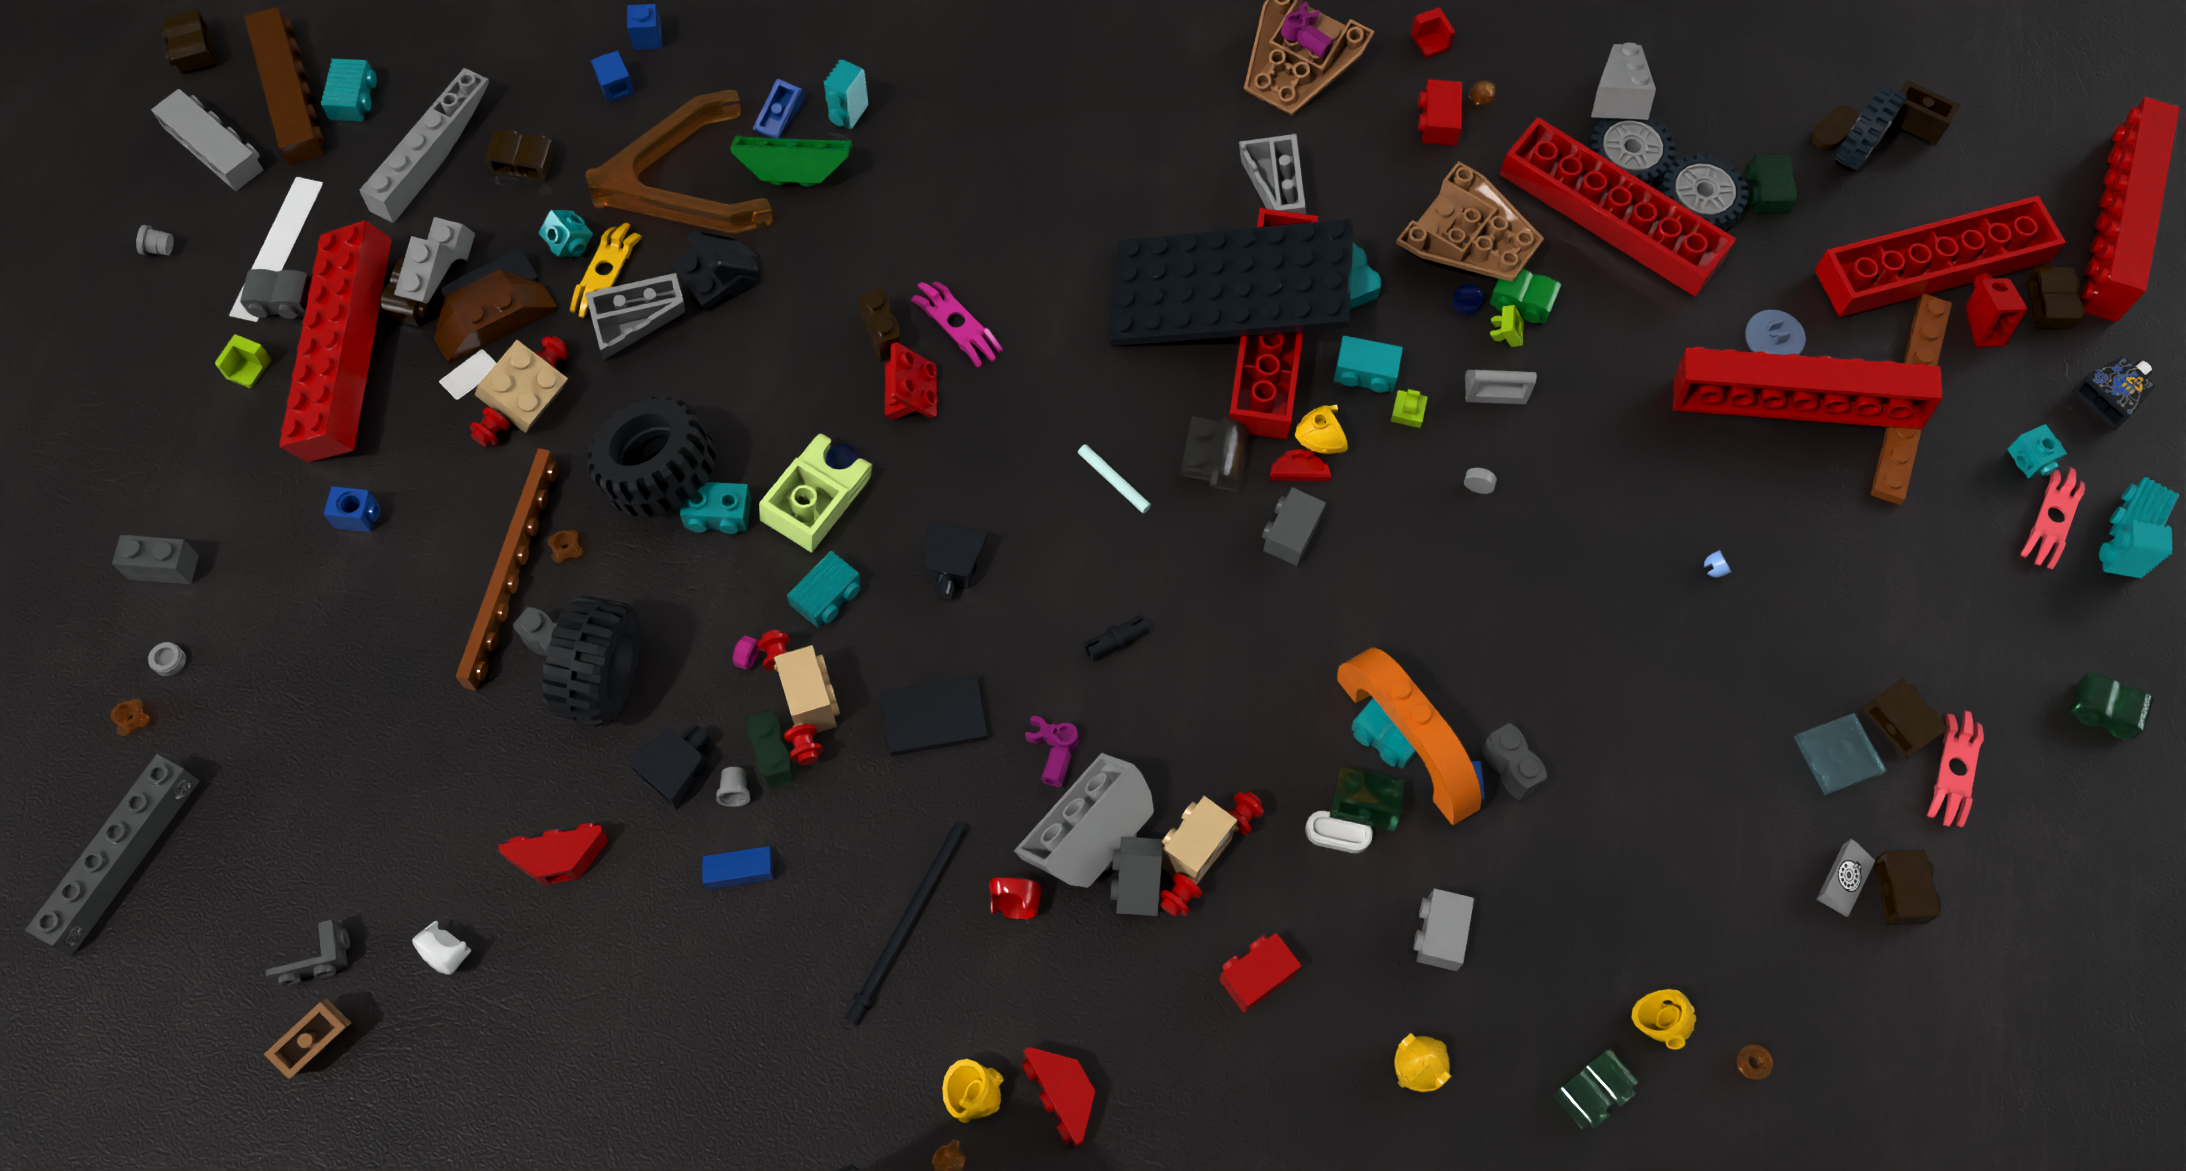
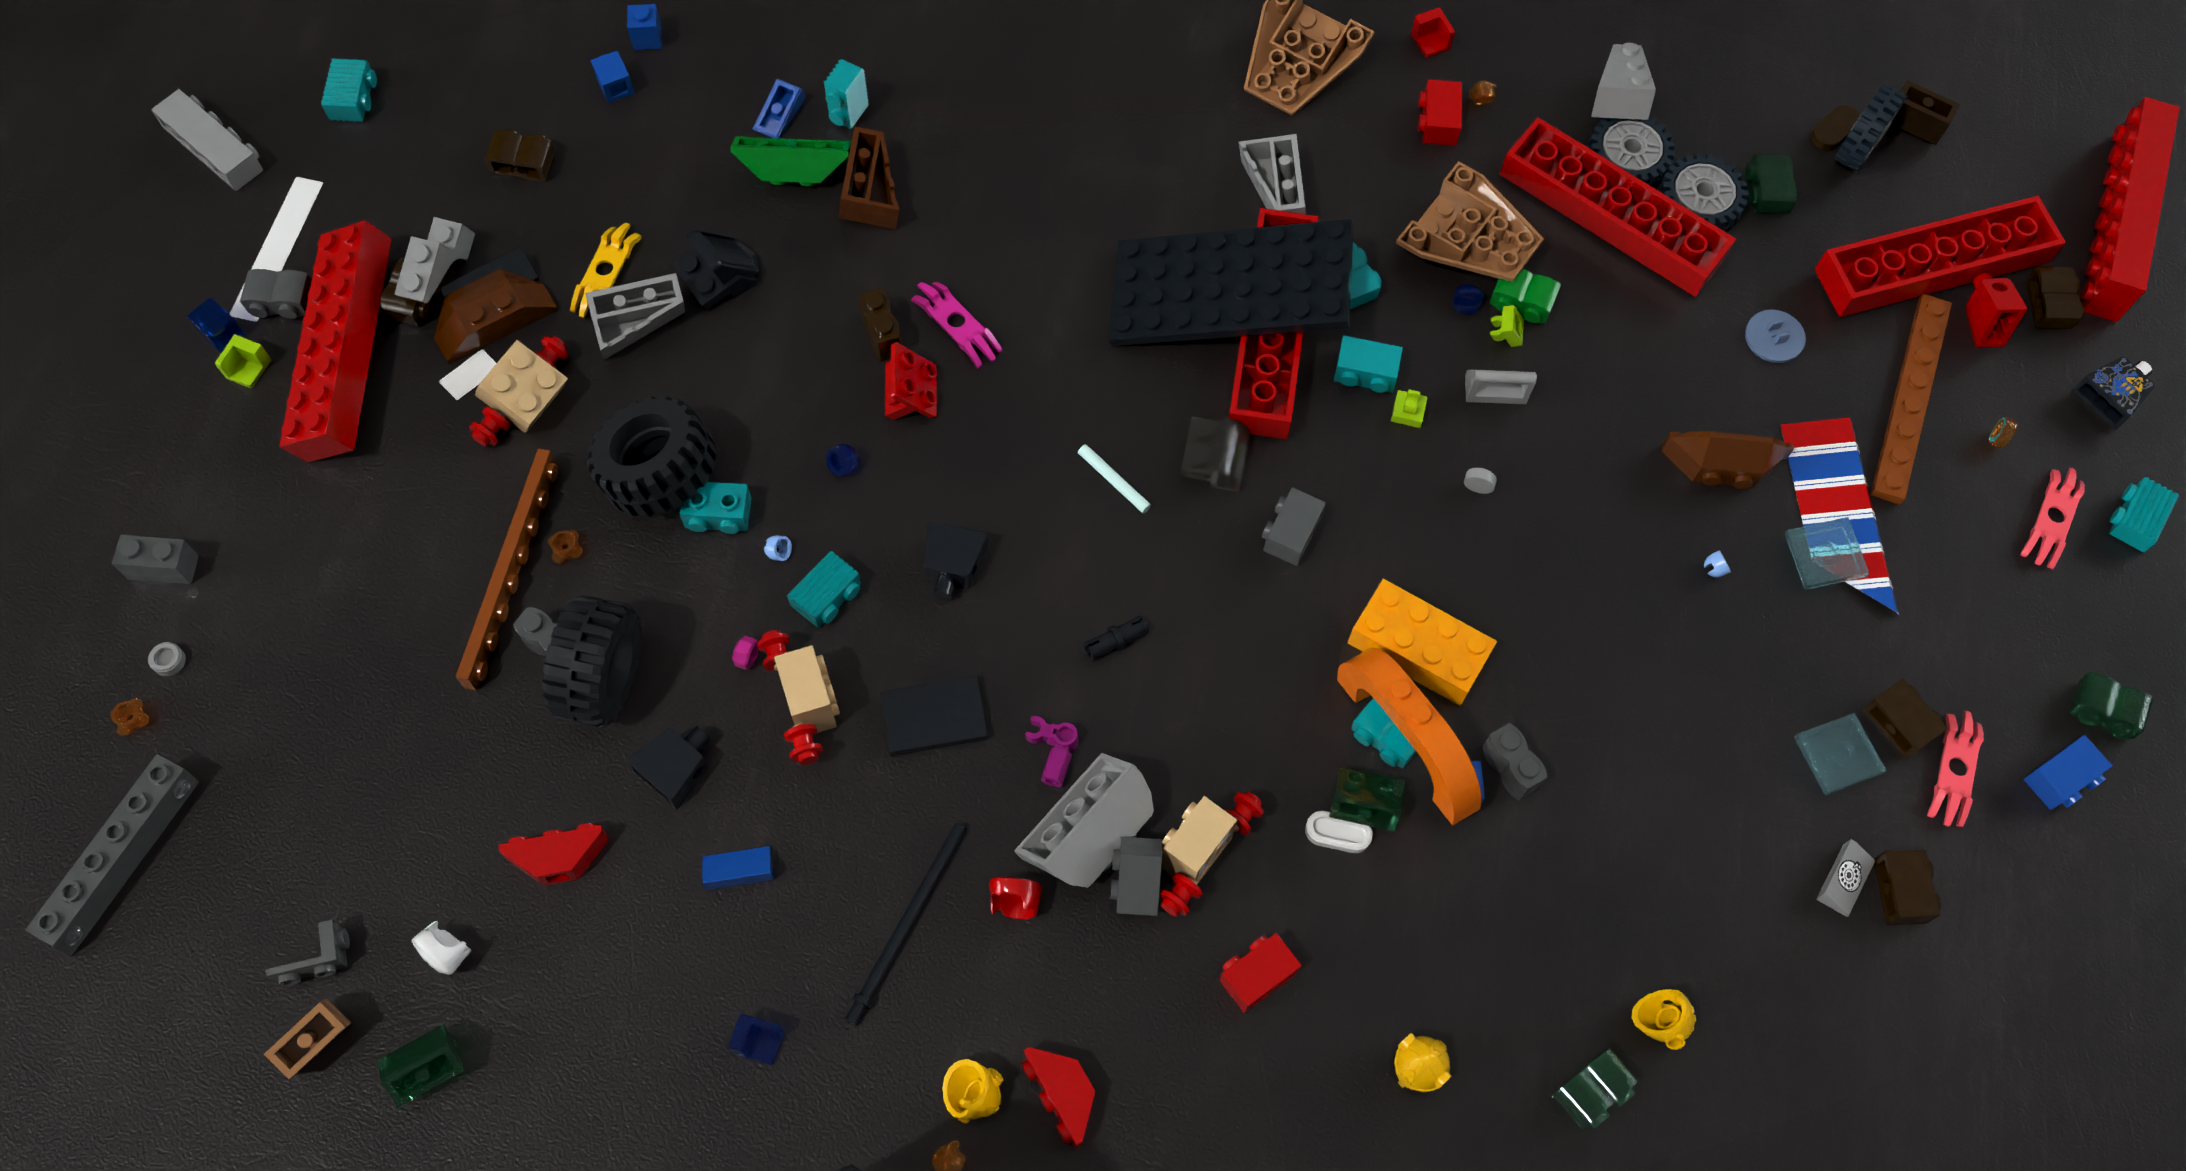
light grey piece [136,225,174,256] -> none
dark brown brick [161,9,215,73] -> none
reddish brown brick [244,7,325,165] -> none
blue brick [323,486,380,532] -> none
light grey slope [359,68,489,223] -> none
teal brick [538,210,593,257] -> none
clear orange piece [585,90,773,233] -> none
light grey piece [716,767,750,807] -> none
clear green brick [746,710,794,789] -> none
yellowish green brick [759,434,872,553] -> none
red tile [1269,449,1331,482] -> none
magenta bar [1281,2,1333,58] -> none
yellow helmet [1295,405,1348,454] -> none
light grey brick [1413,888,1474,971] -> none
red brick [1673,347,1942,430] -> none
clear orange plate [1736,1044,1773,1080] -> none
teal brick [2007,424,2067,479] -> none
teal brick [2099,520,2172,578] -> none
none -> clear blue panel [186,298,244,353]
none -> clear green brick [378,1024,465,1107]
none -> clear blue panel [728,1013,785,1065]
none -> light blue hinge [764,535,792,561]
none -> reddish brown wedge [838,126,899,230]
none -> light orange brick [1348,579,1497,706]
none -> reddish brown wedge [1661,431,1794,489]
none -> sticker [1780,418,1900,616]
none -> clear light blue tile [1785,517,1869,590]
none -> clear orange tile [1989,416,2017,448]
none -> blue brick [2023,735,2113,810]

